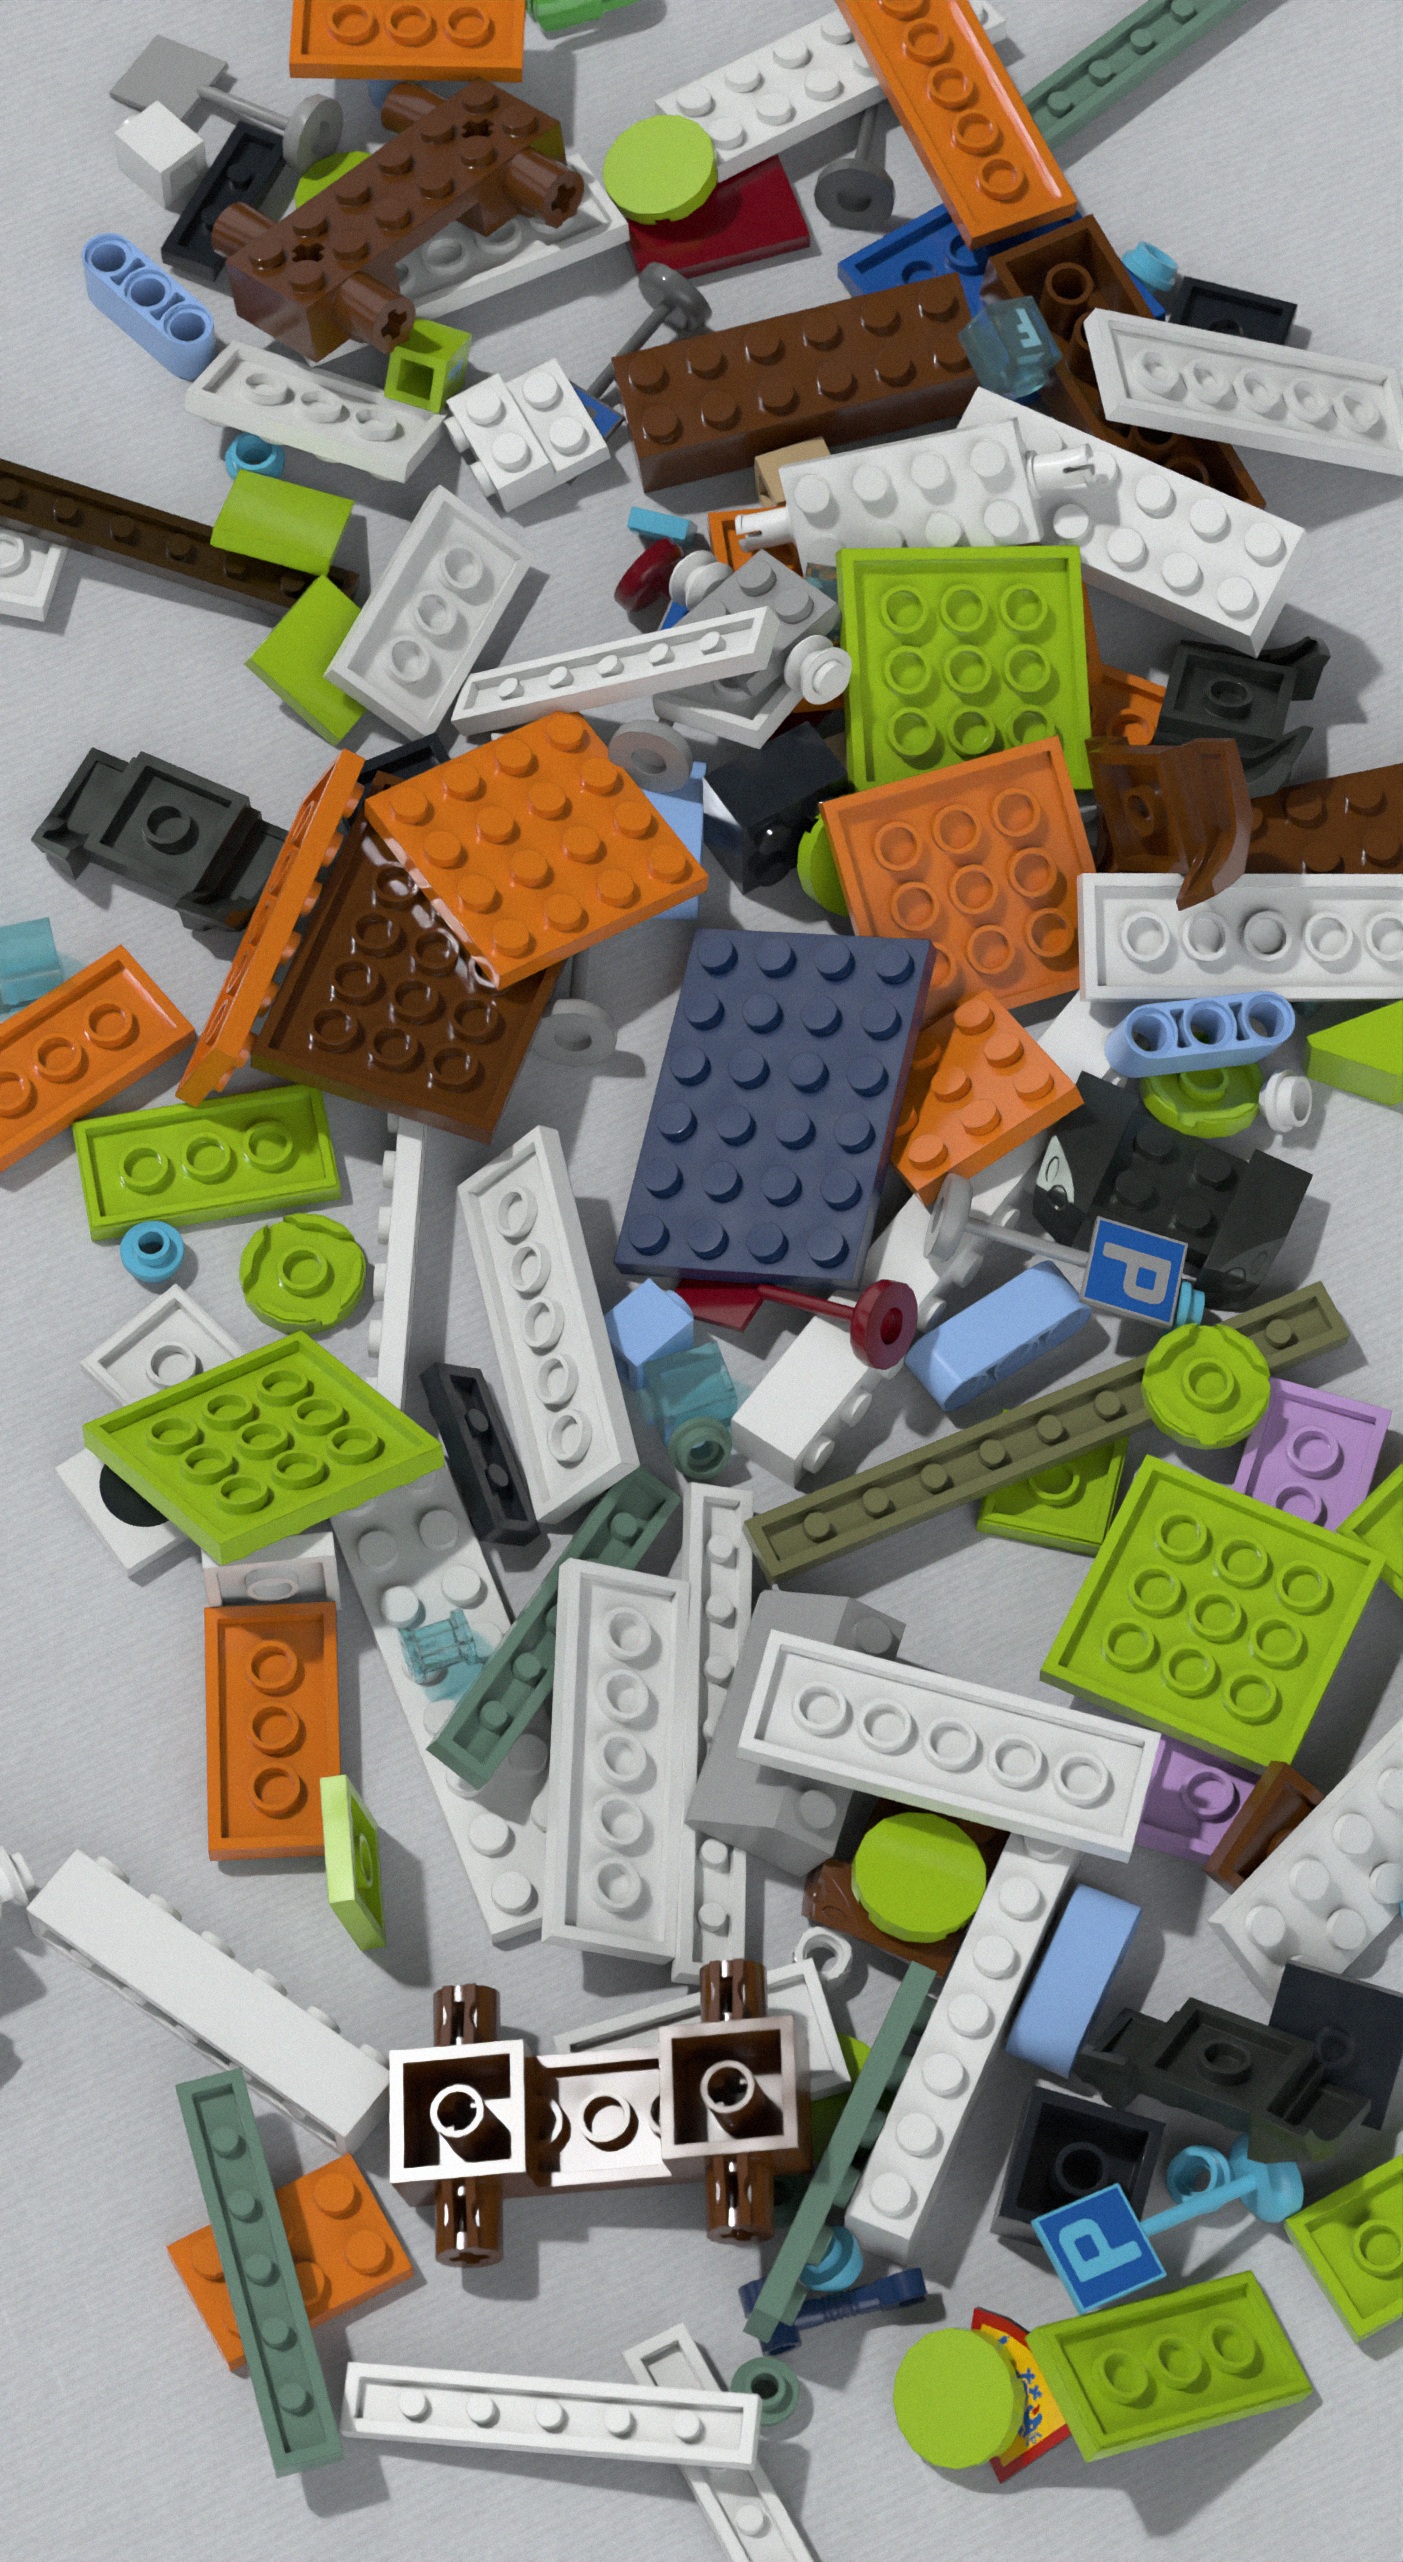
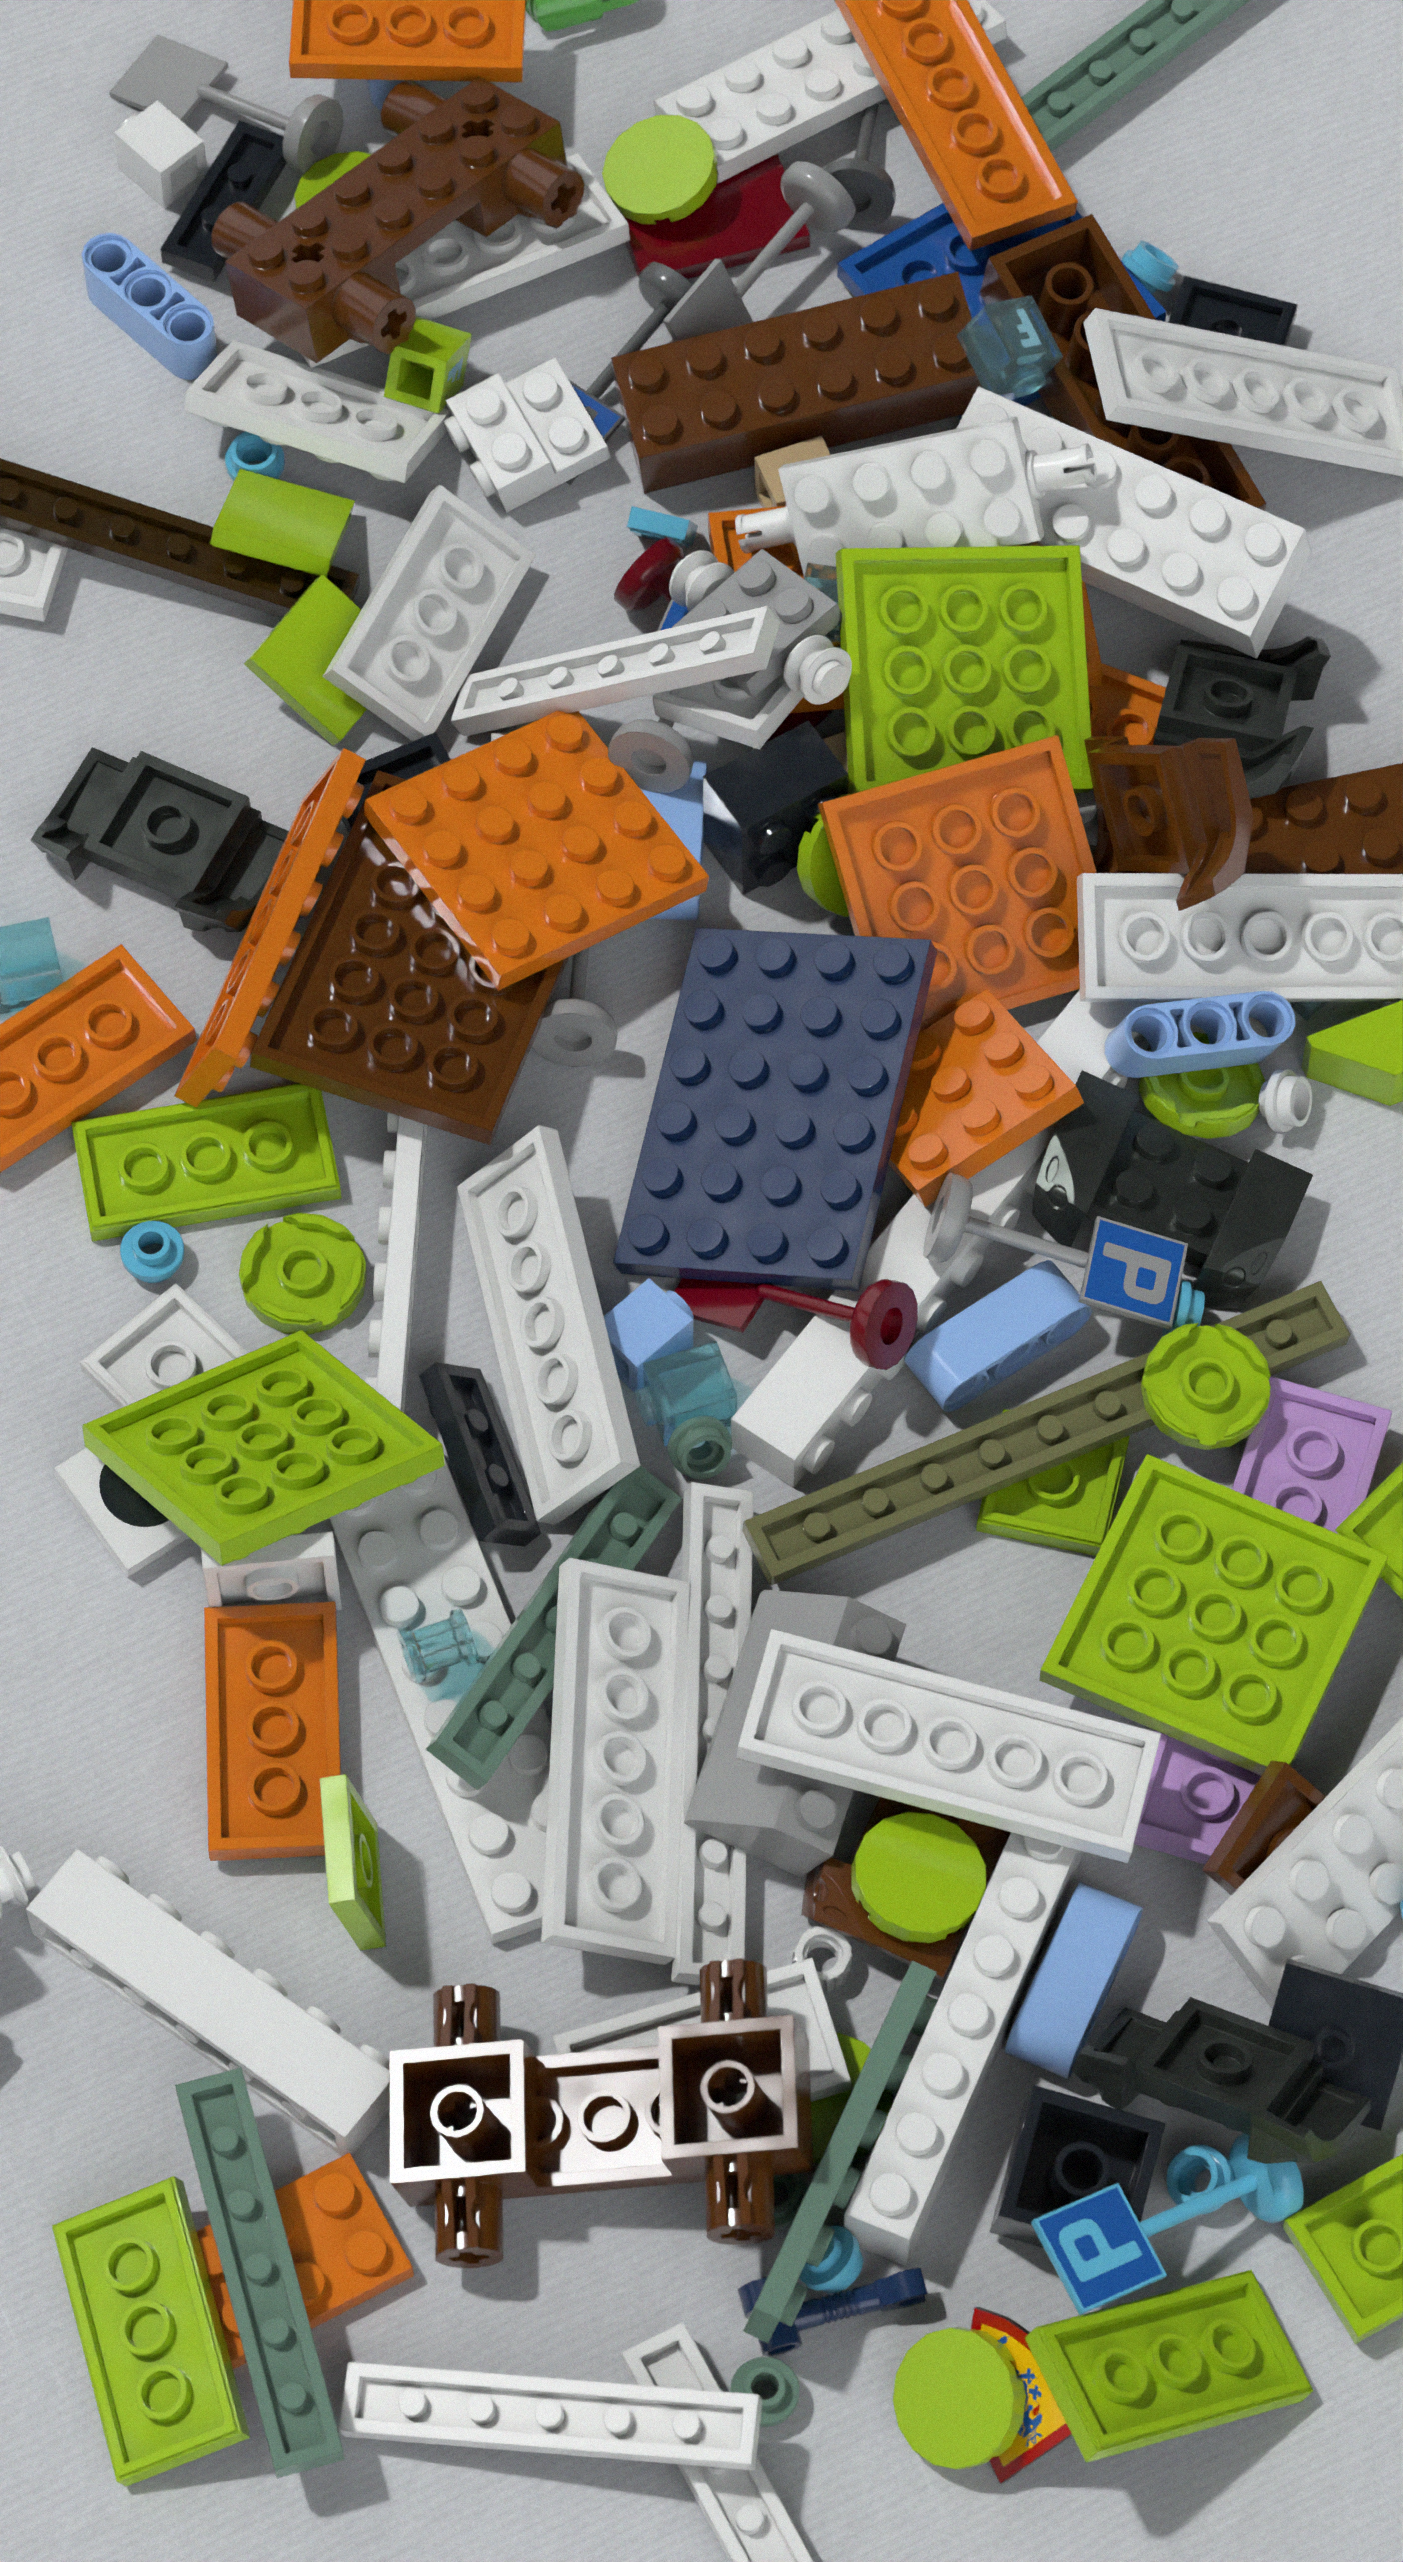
none -> lime tile [52,2176,251,2487]
none -> light grey piece [663,161,856,342]

